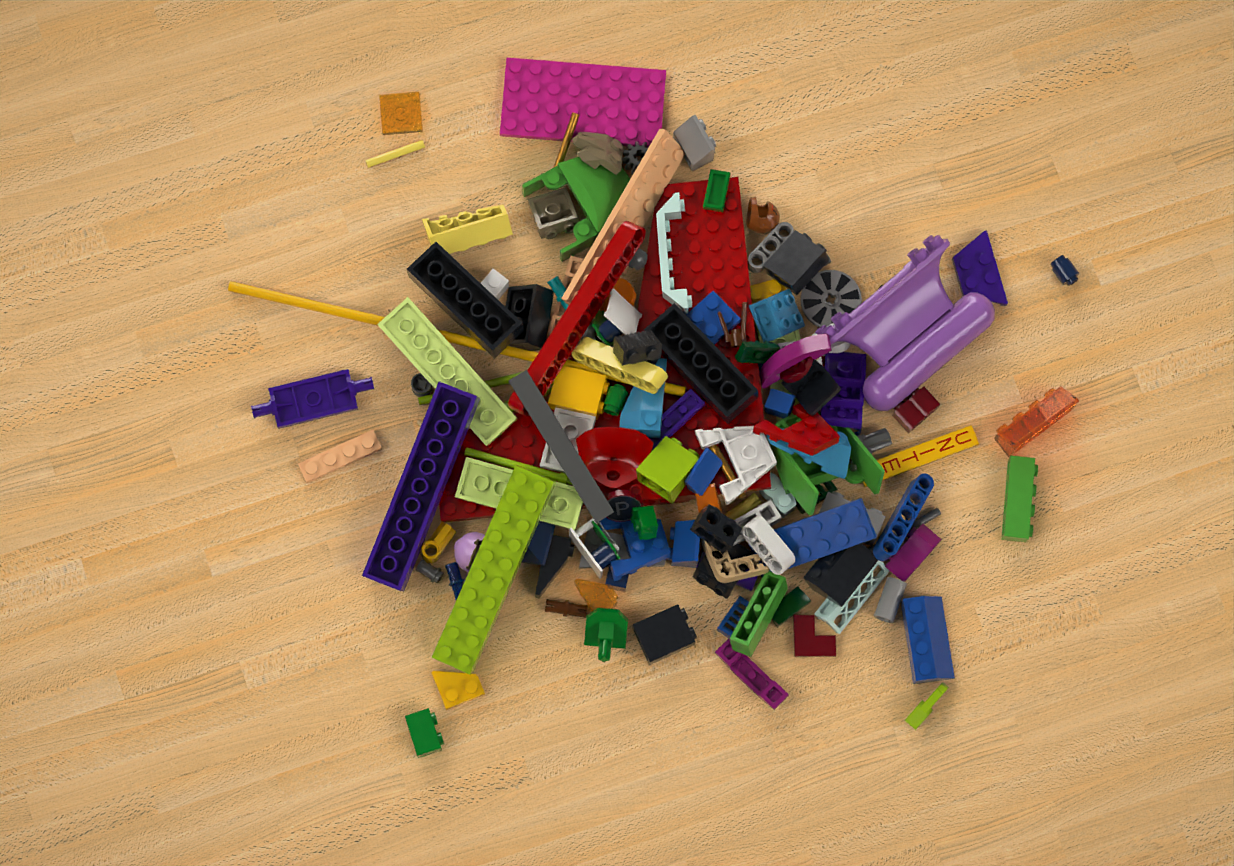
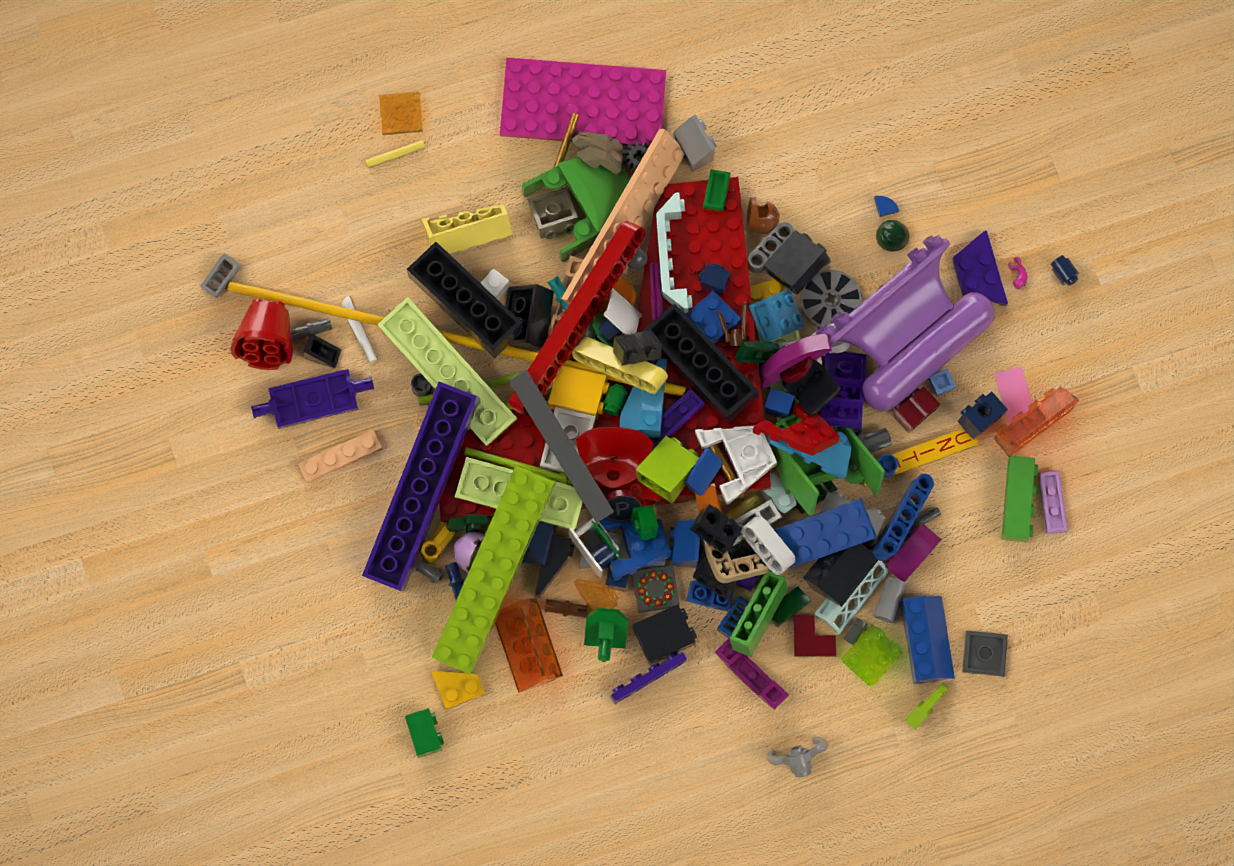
none -> light grey slope [200,253,243,298]
none -> red cone [230,299,293,370]
none -> dark grey pin [291,317,333,341]
none -> black slope [303,334,342,368]
none -> white piece [342,296,377,363]
none -> dark green hinge [446,515,488,534]
none -> clear orange slope [495,598,563,693]
none -> dark purple plate [611,652,687,704]
none -> tile [632,565,680,613]
none -> magenta axle [650,263,663,321]
none -> blue slope [686,581,734,612]
none -> dark blue brick [698,263,731,296]
none -> light grey piece [767,737,828,777]
none -> clear neon green bracket [842,625,903,686]
none -> dark grey pin [843,618,868,646]
none -> blue tile [874,196,899,217]
none -> dark green piece [876,220,909,252]
none -> blue wheel [878,454,898,478]
none -> medium blue plate [928,369,956,396]
none -> dark blue brick [957,391,1008,440]
none -> dark grey tile [962,631,1008,677]
none -> bright pink sticker [995,367,1037,427]
none -> dark pink arm [1008,257,1028,289]
none -> lavender tile [1038,471,1068,534]

